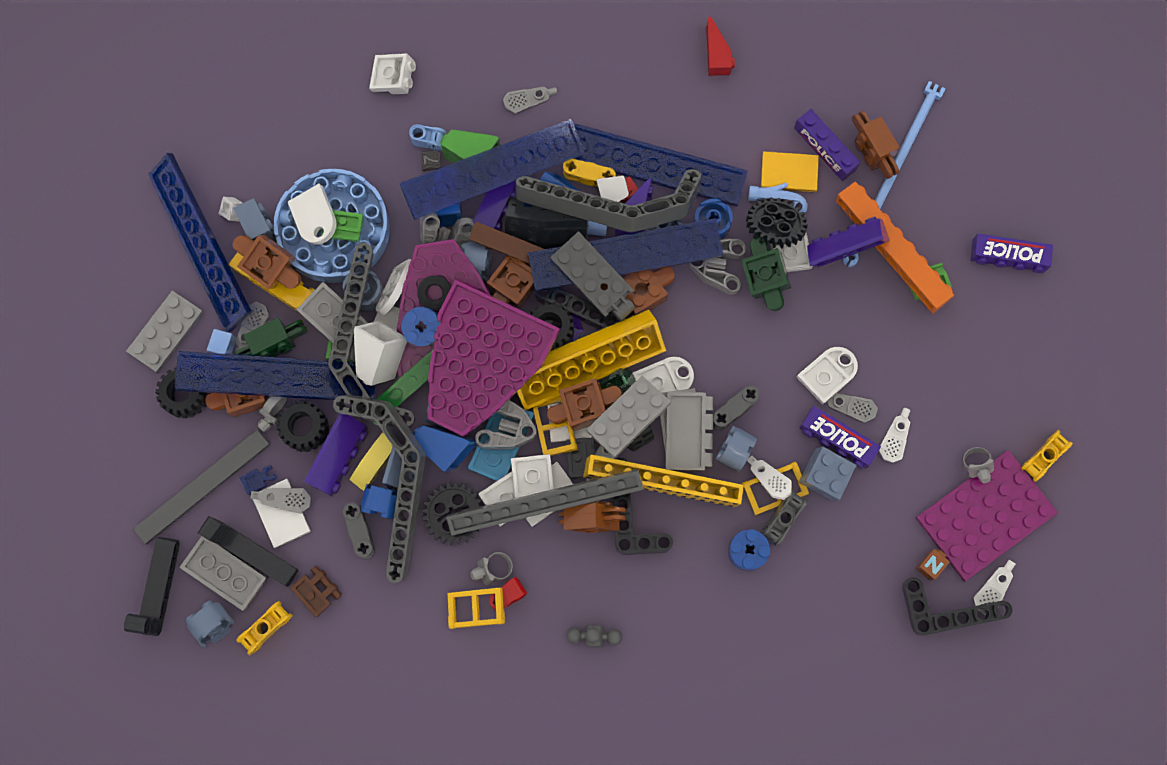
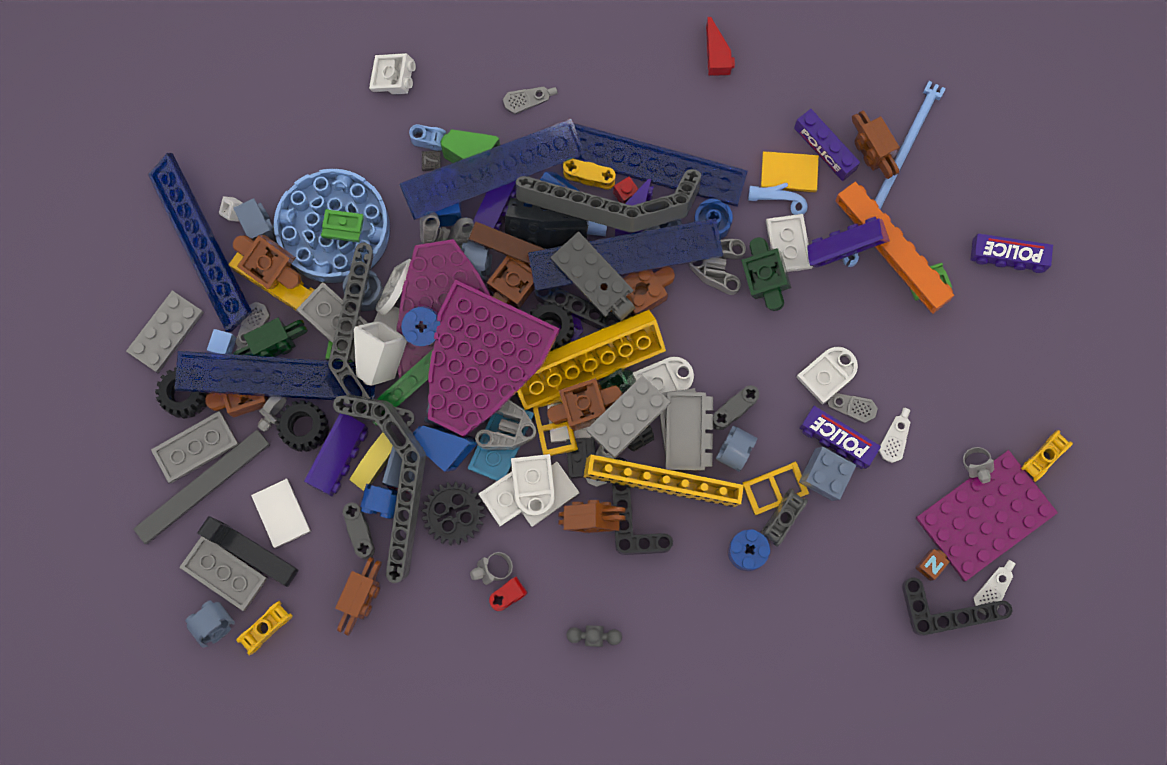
black beam [124,537,180,636] -> none
clear blue plate [239,465,277,495] -> none
light grey piece [250,488,311,514] -> none
white tile [288,184,336,245] -> none
reddish brown plate [290,565,342,618] -> none
black tyre [417,275,451,310] -> none
dark grey plate [446,469,644,535] -> none
yellow window [447,588,505,629] -> none
white sticker [597,176,629,202] -> none
black gear [746,197,808,249] -> none
white piece [747,456,792,500] -> none
none -> light grey plate [151,411,239,484]
none -> dark orange brick [335,557,382,636]

